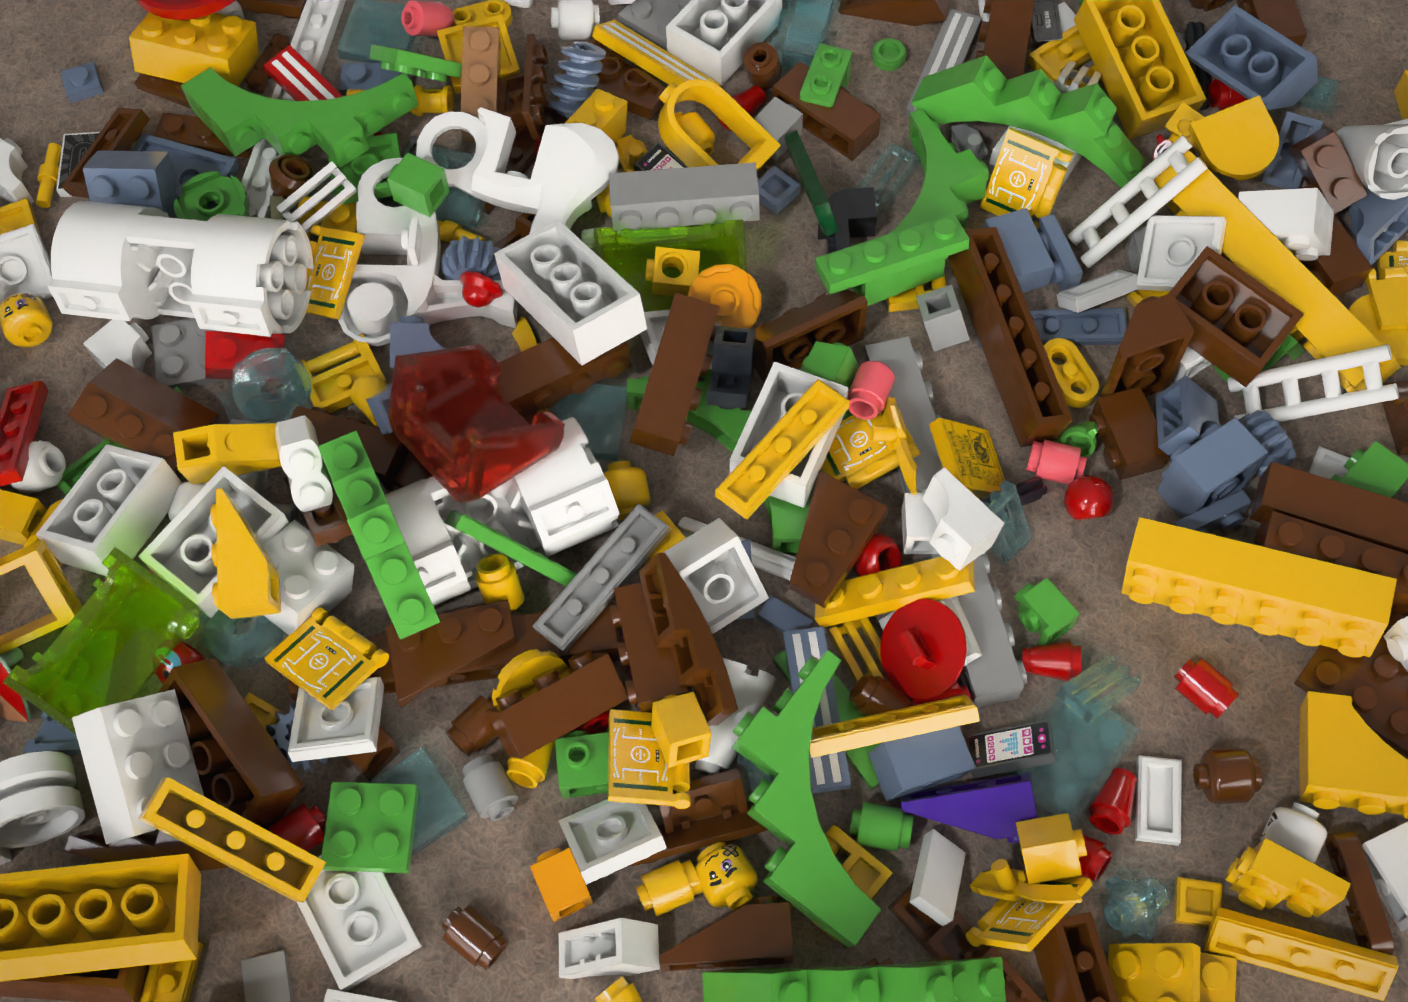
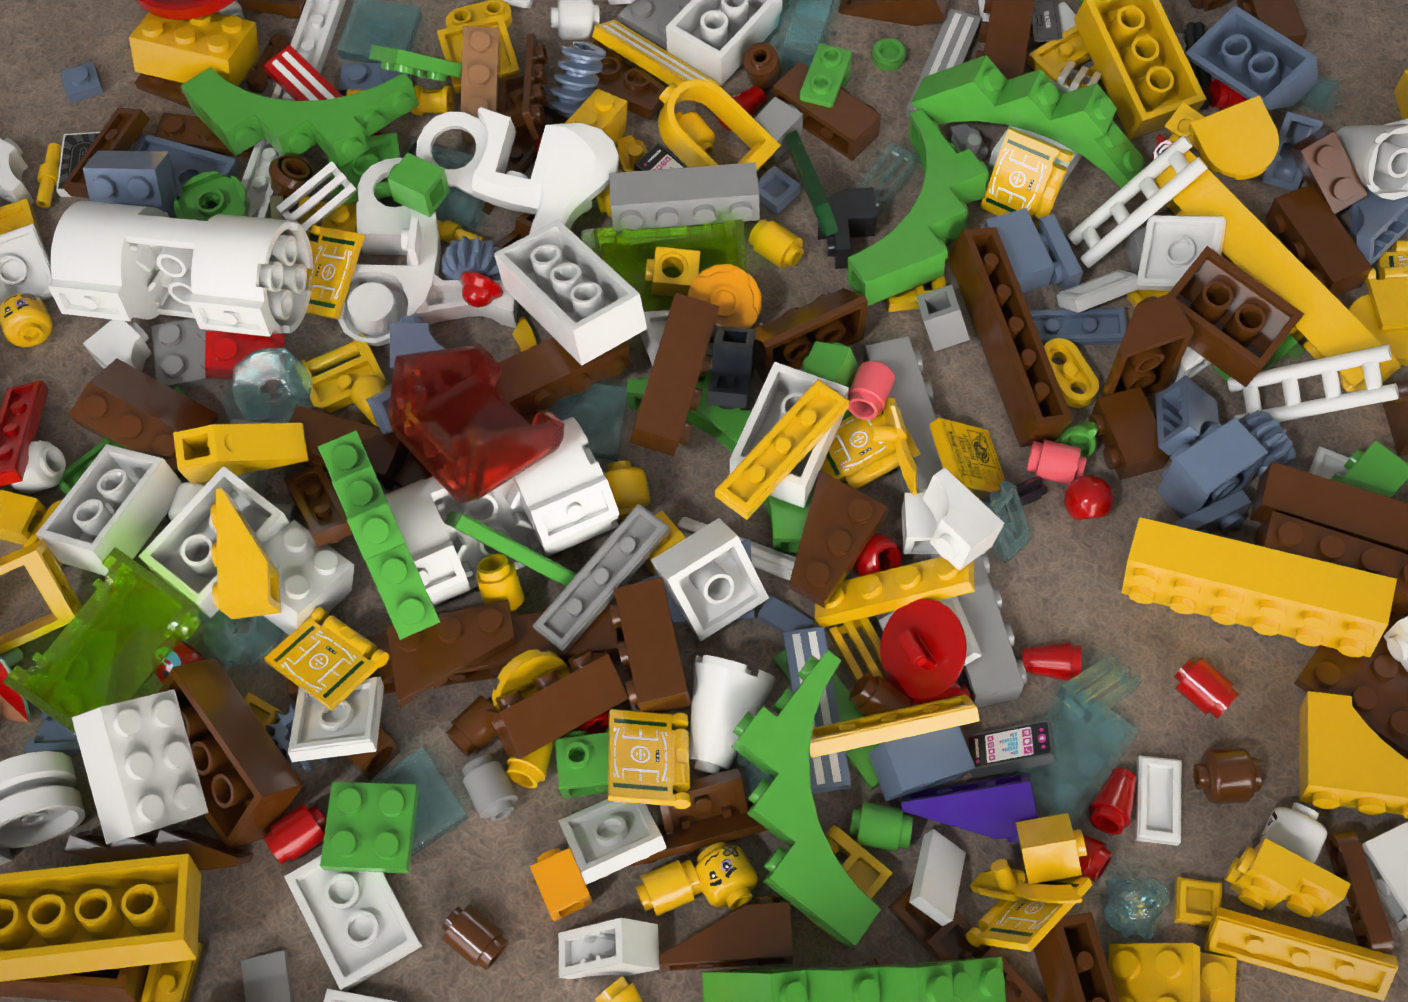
yellow brick [138,777,326,903] -> none
white brick [275,415,333,512] -> none
coral brick [401,0,454,37] -> none
reddish brown slope [639,553,738,726] -> none
yellow brick [651,692,711,768] -> none
bright green plate [815,213,970,295] -> none
bright green brick [1014,578,1080,646] -> none
white slope [1238,188,1334,261] -> none
none -> yellow brick [749,219,804,270]

